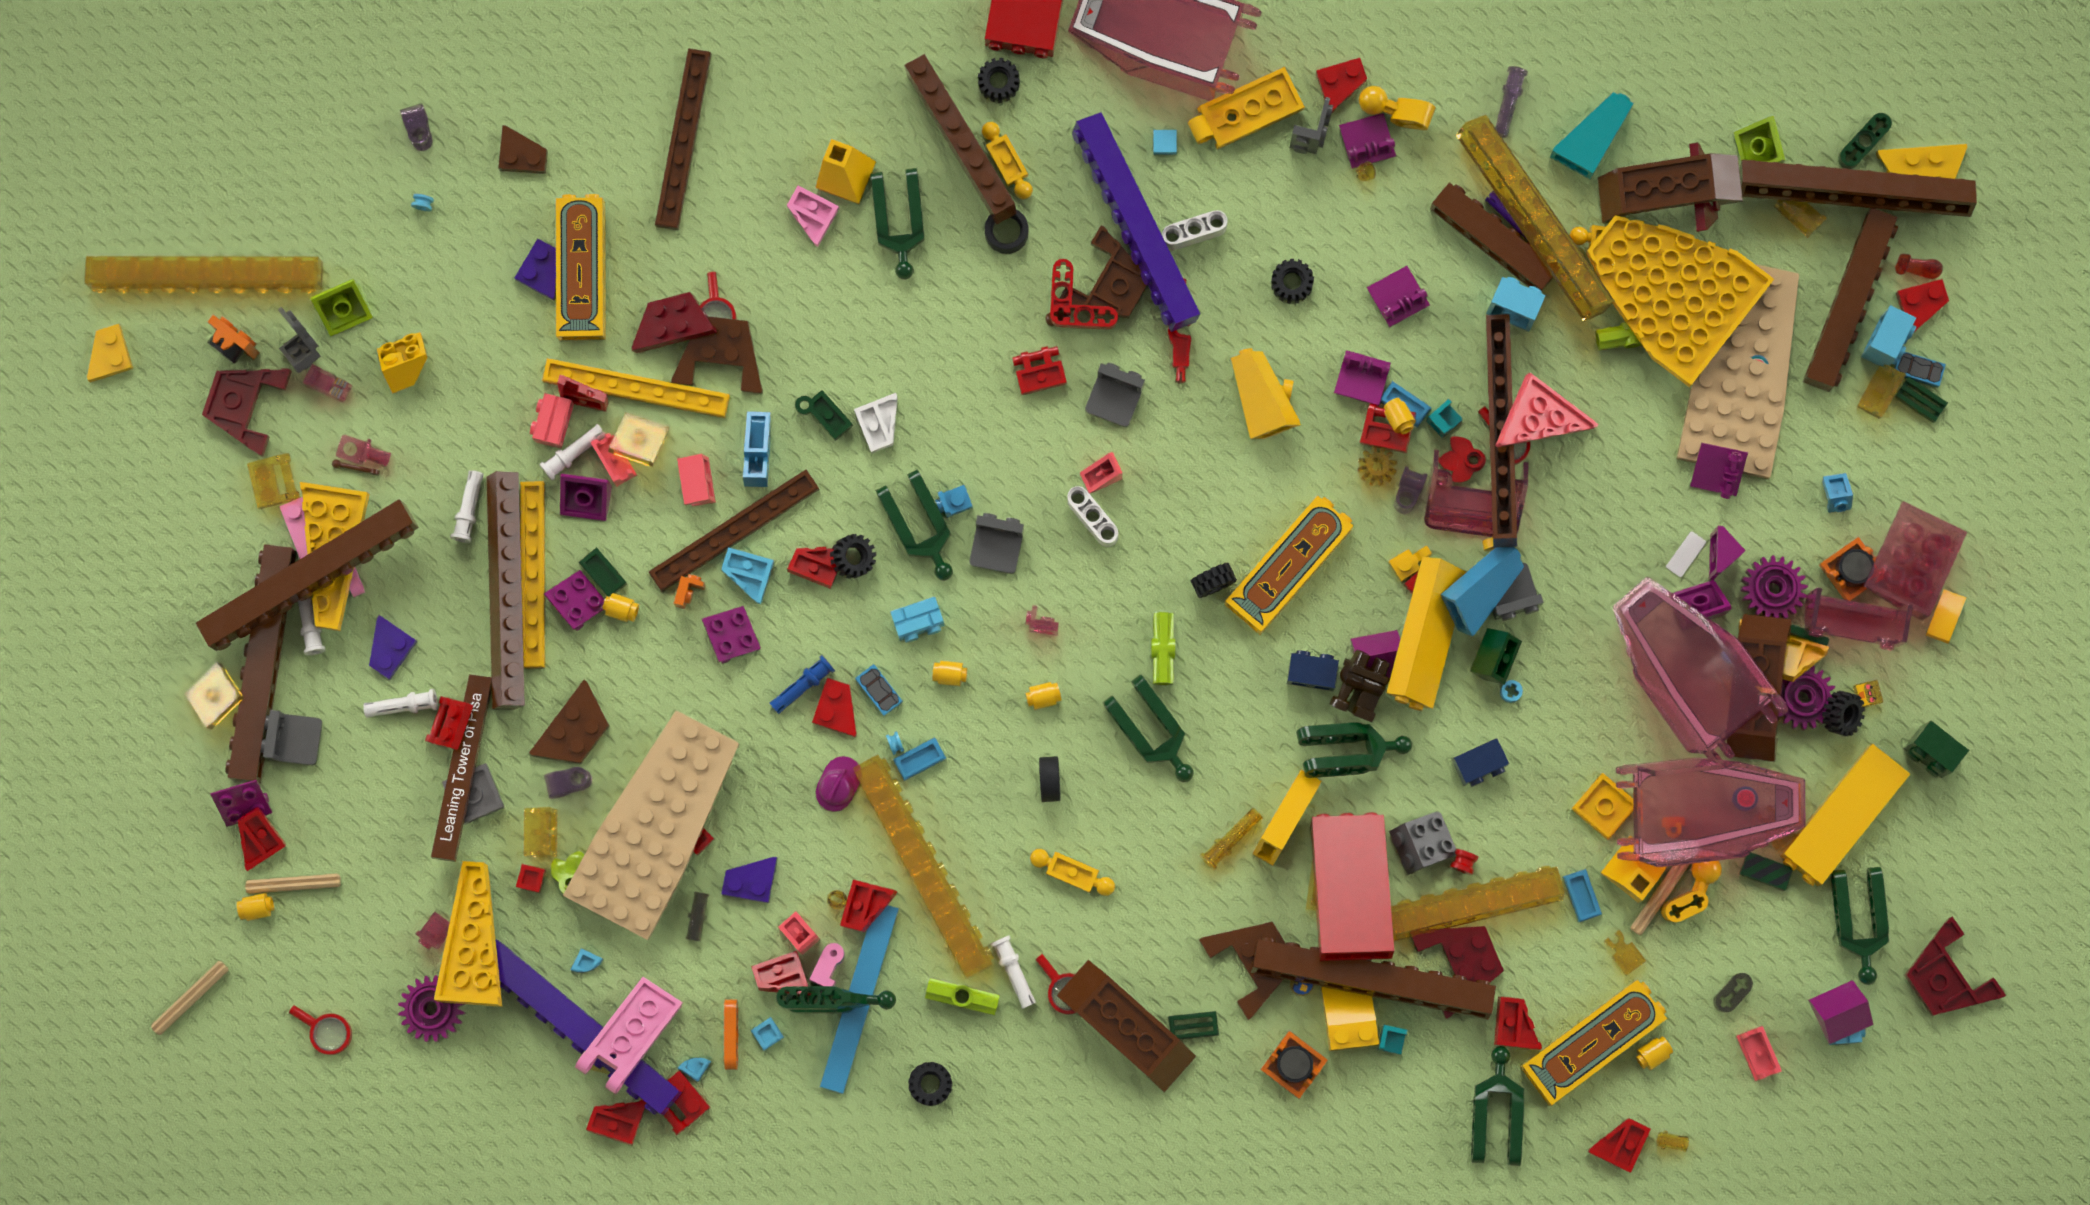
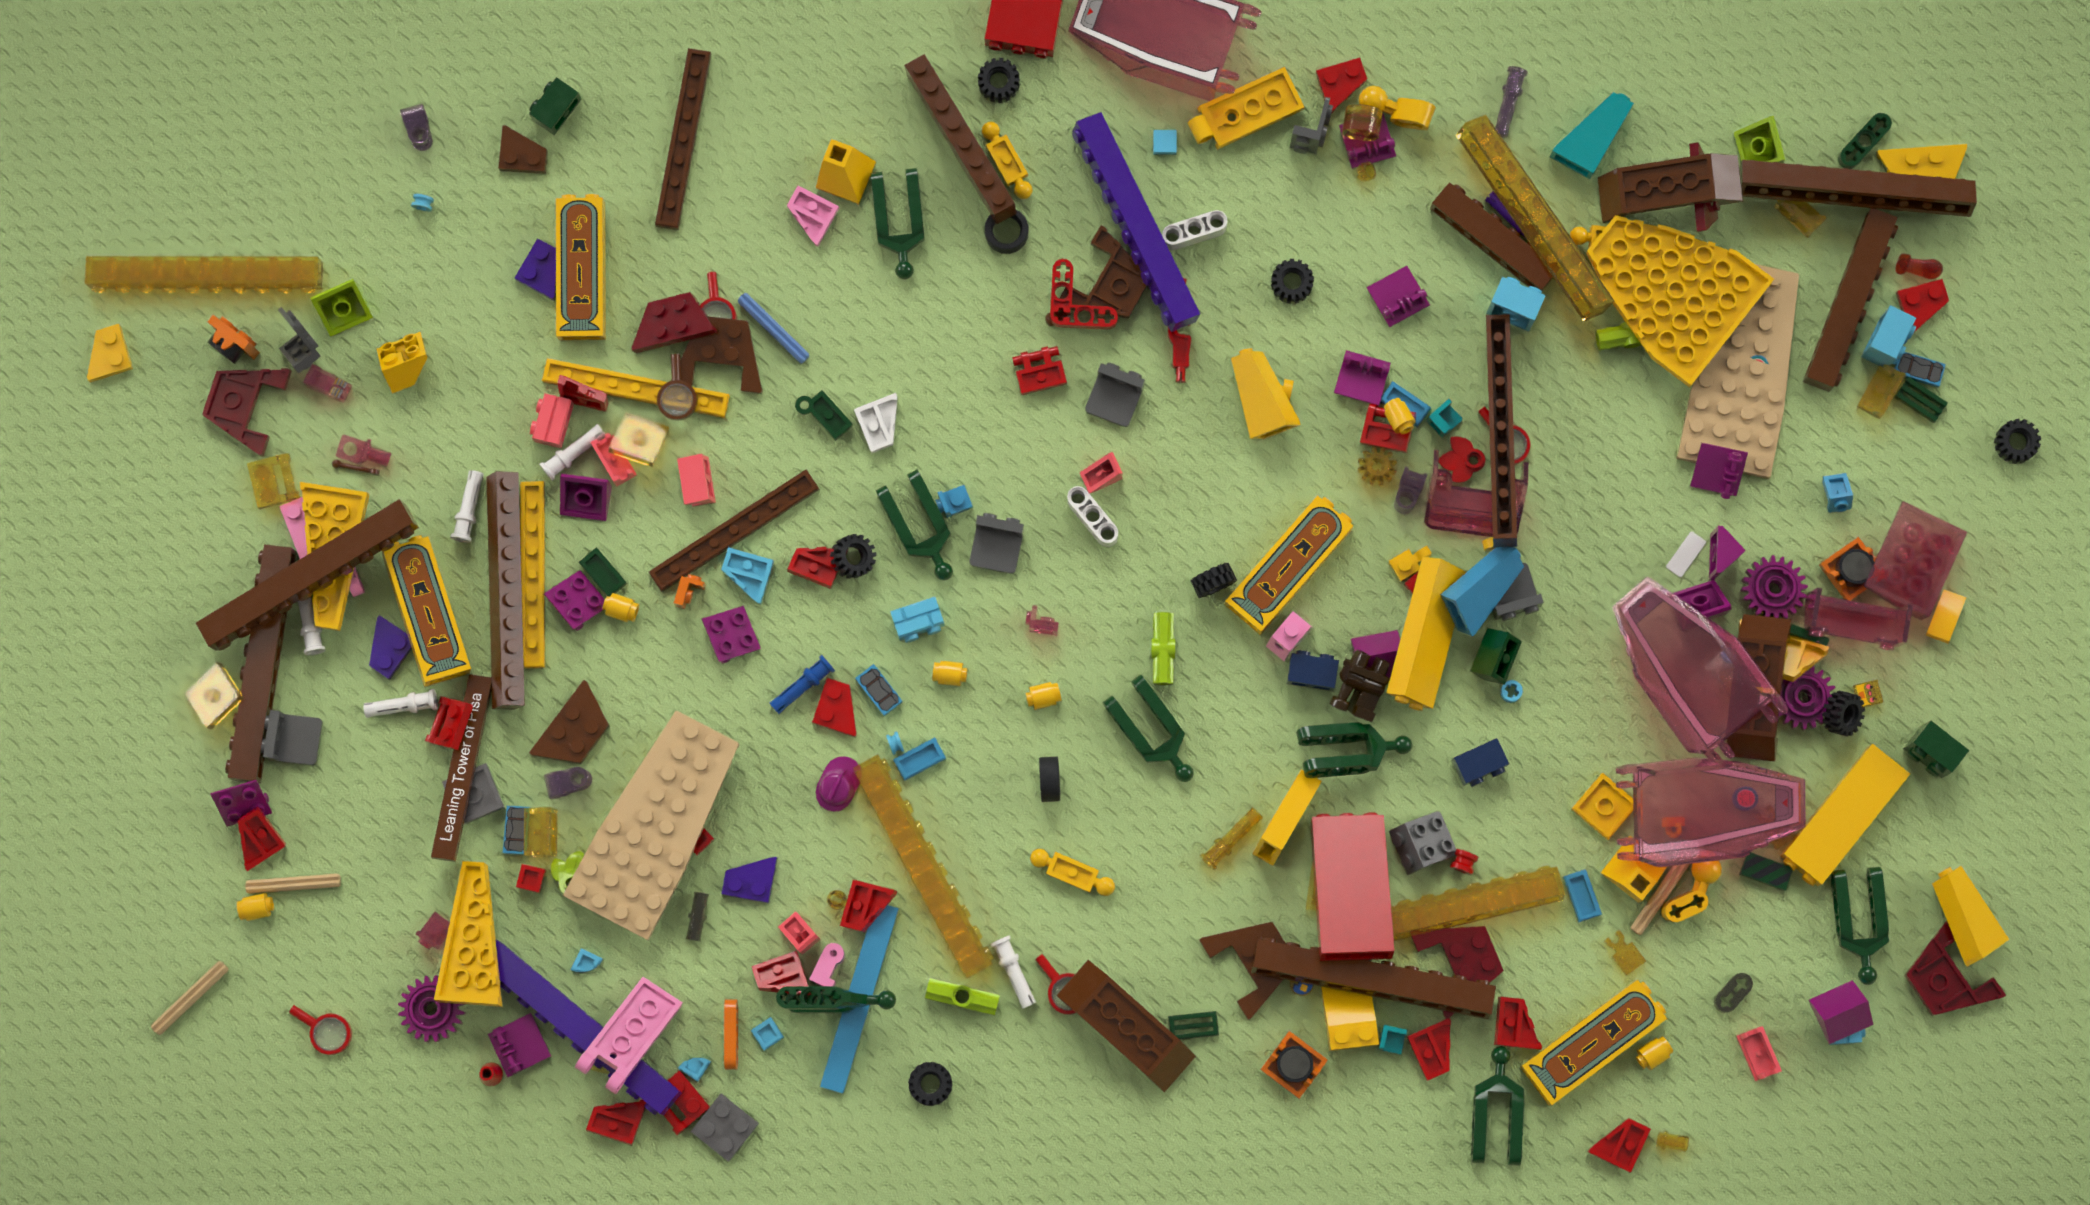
dark azure slope [743,412,771,487] -> none
coral tile [1495,373,1598,447] -> none
none -> brick [382,535,471,687]
none -> red cone [479,1062,503,1086]
none -> magenta hinge [487,1013,551,1077]
none -> dark grey tile [503,806,532,855]
none -> dark green brick [529,77,582,135]
none -> piece [657,354,698,421]
none -> flat silver plate [691,1093,759,1162]
none -> medium blue axle [738,293,809,364]
none -> bright pink torso [1266,611,1313,661]
none -> clear yellow piece [1342,104,1383,141]
none -> red wing [1407,1018,1451,1081]
none -> yellow slope [1932,866,2009,966]
none -> black tyre [1994,419,2041,464]

